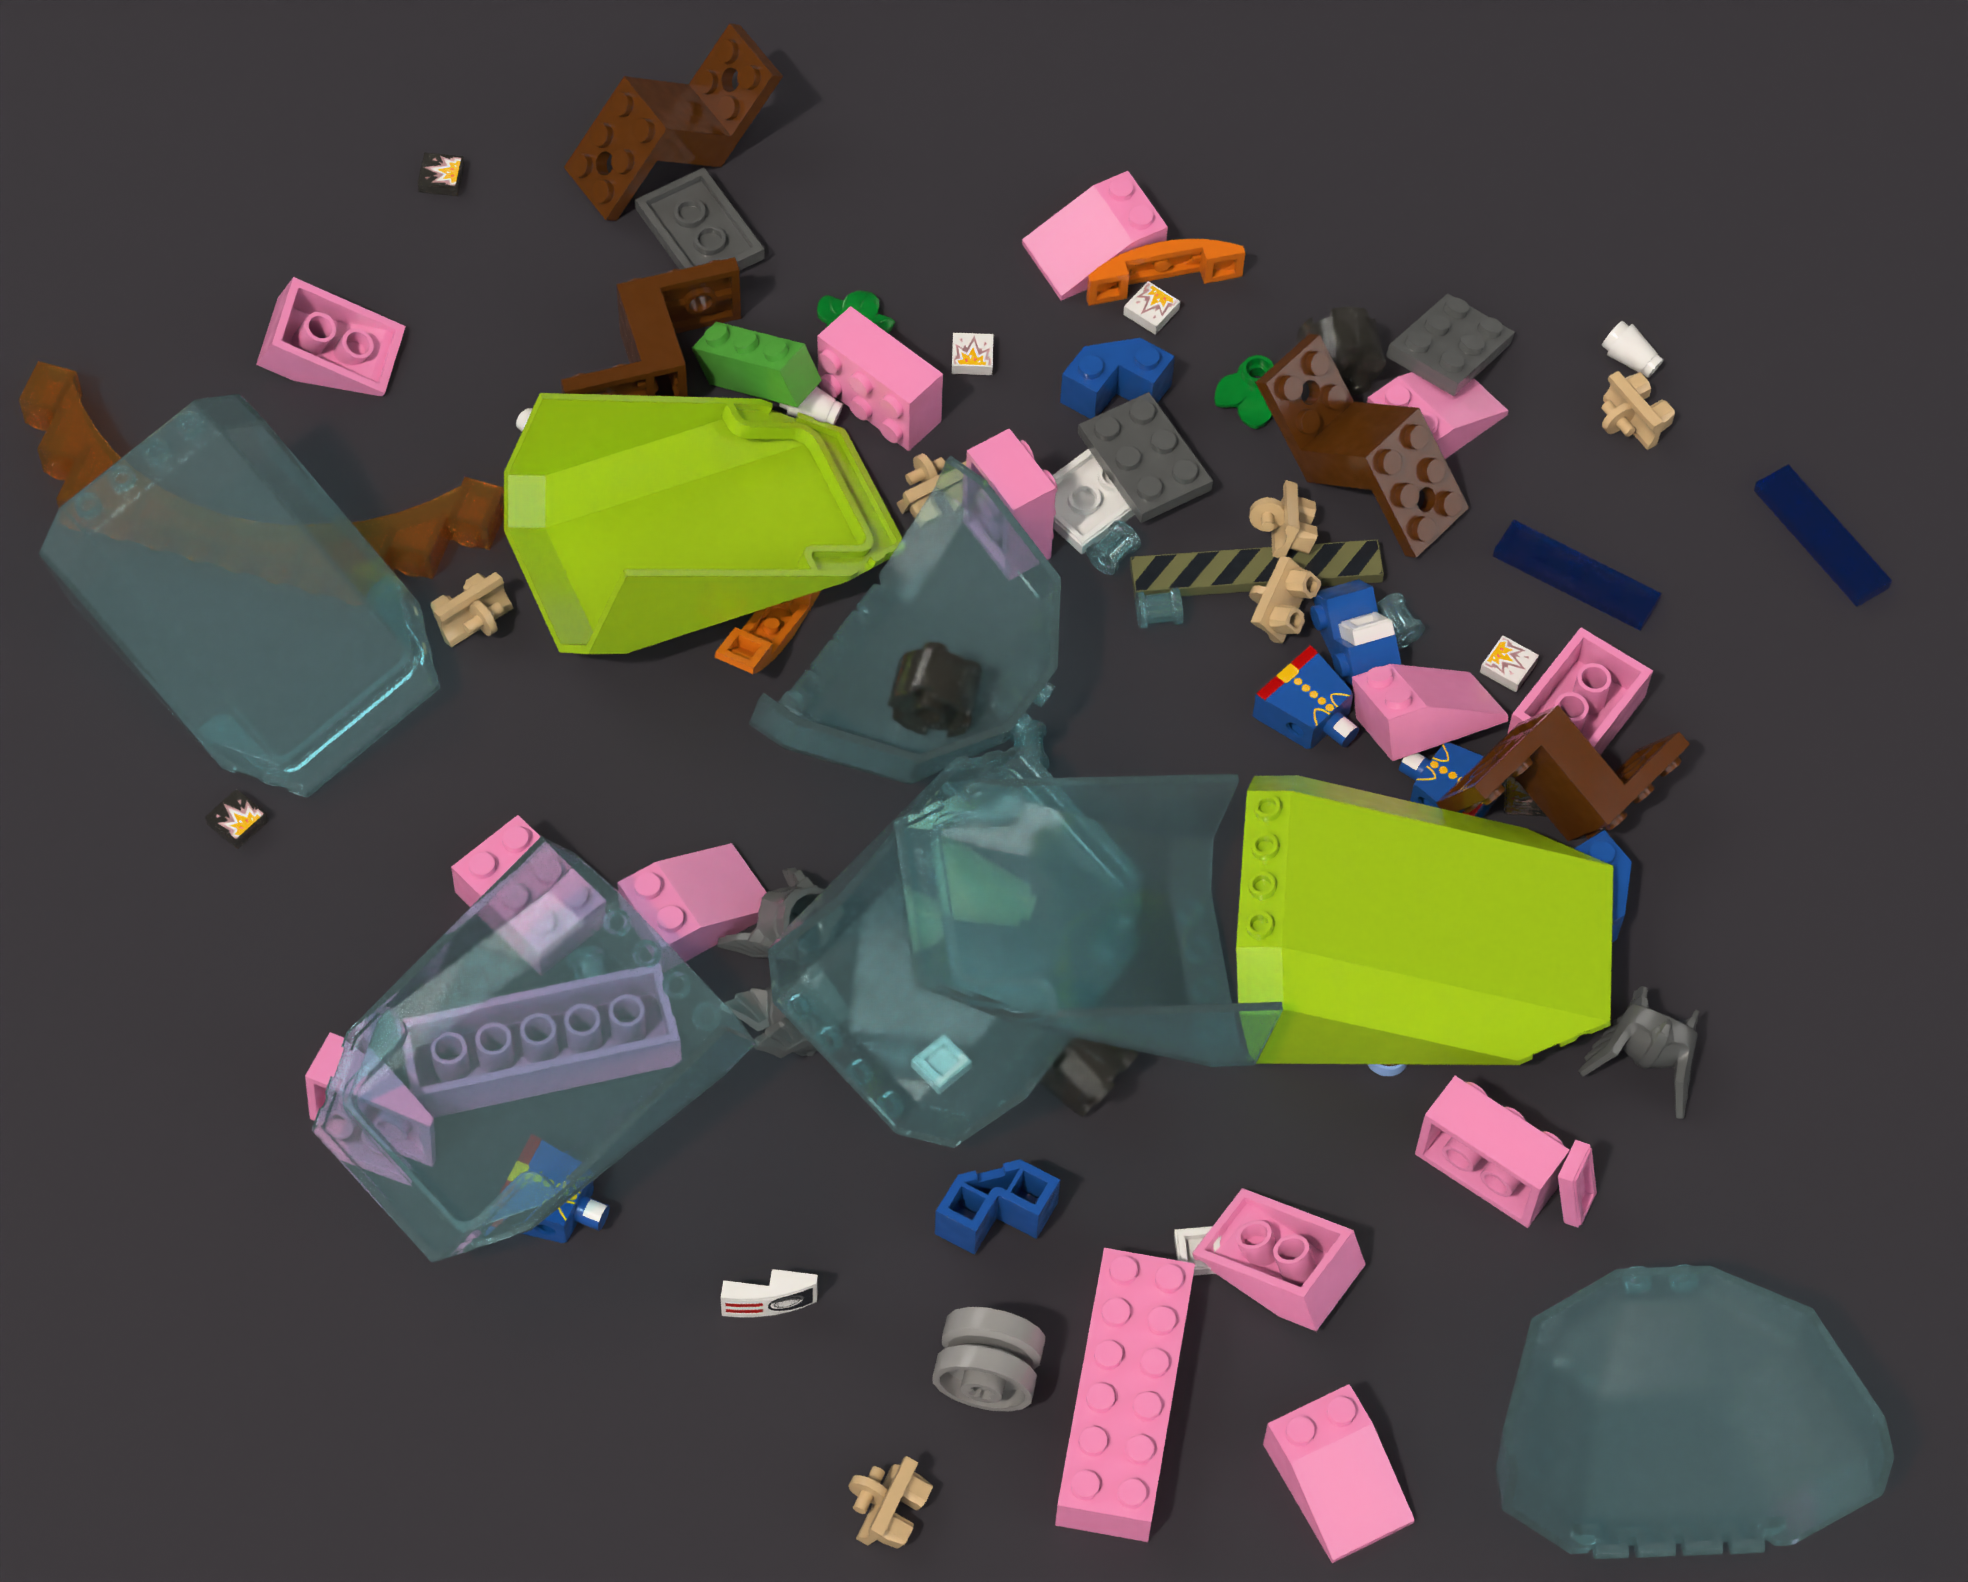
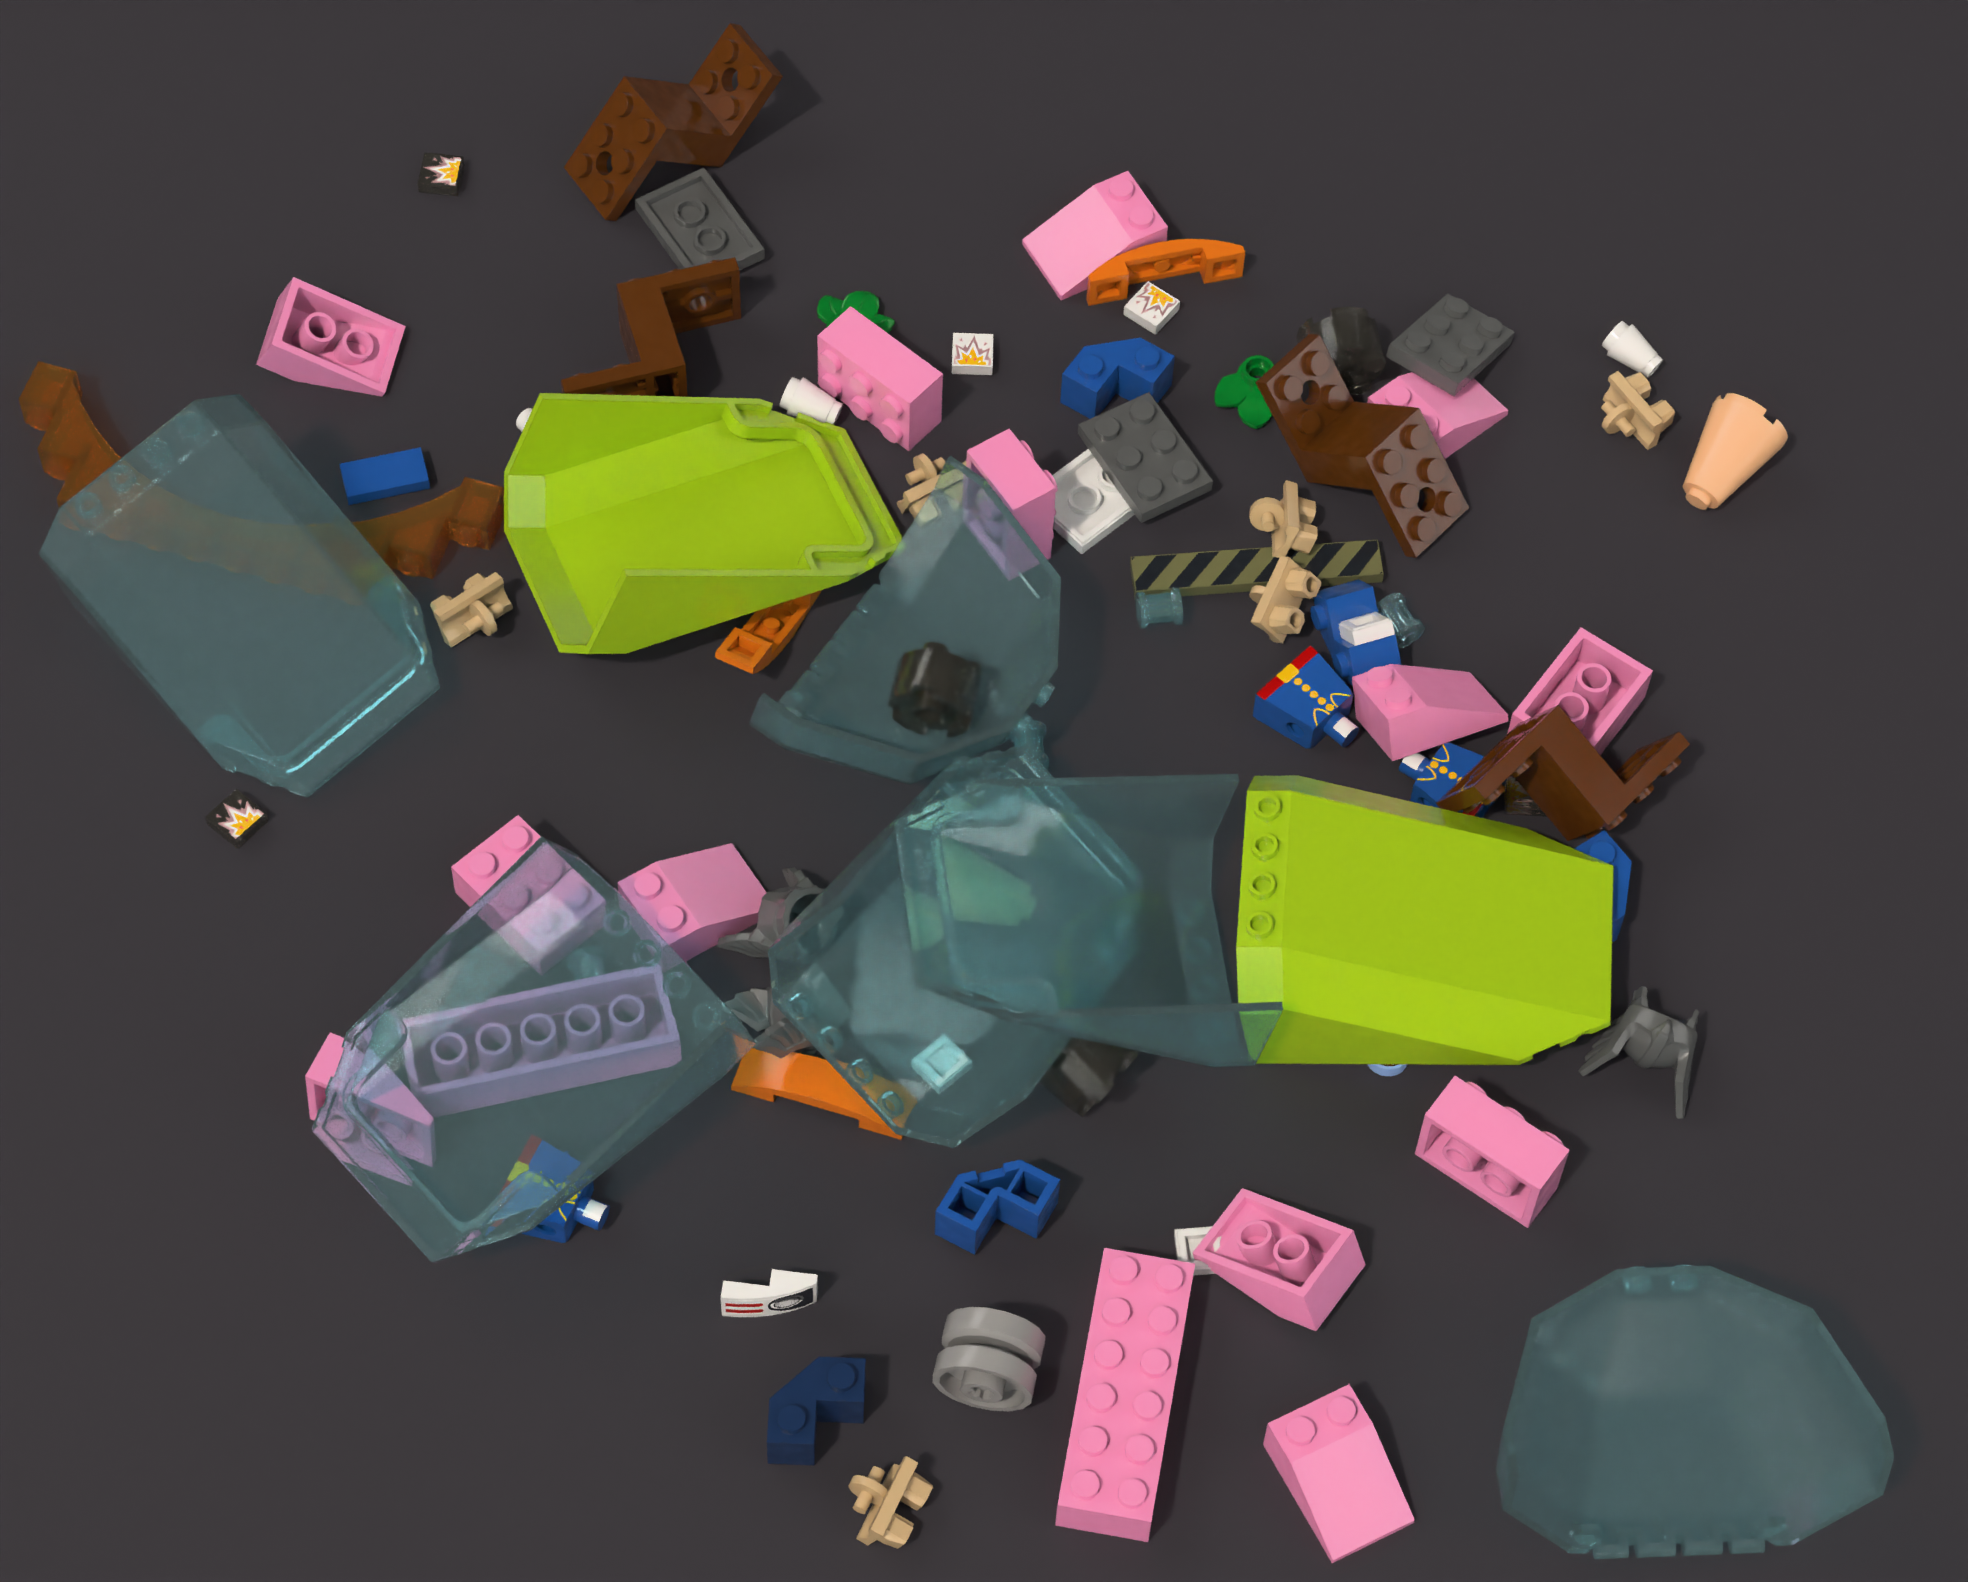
bright green brick [692,322,822,408] -> none
clear light blue bush [1086,520,1141,575] -> none
white tile [1480,635,1539,692] -> none
clear blue tile [1493,520,1661,631] -> none
bright pink tile [1558,1140,1597,1228] -> none
clear blue tile [1754,464,1892,607] -> none
none -> blue tile [339,447,430,505]
none -> orange slope [731,1048,915,1140]
none -> dark blue brick [767,1356,866,1466]
none -> light nougat cone [1683,393,1788,510]

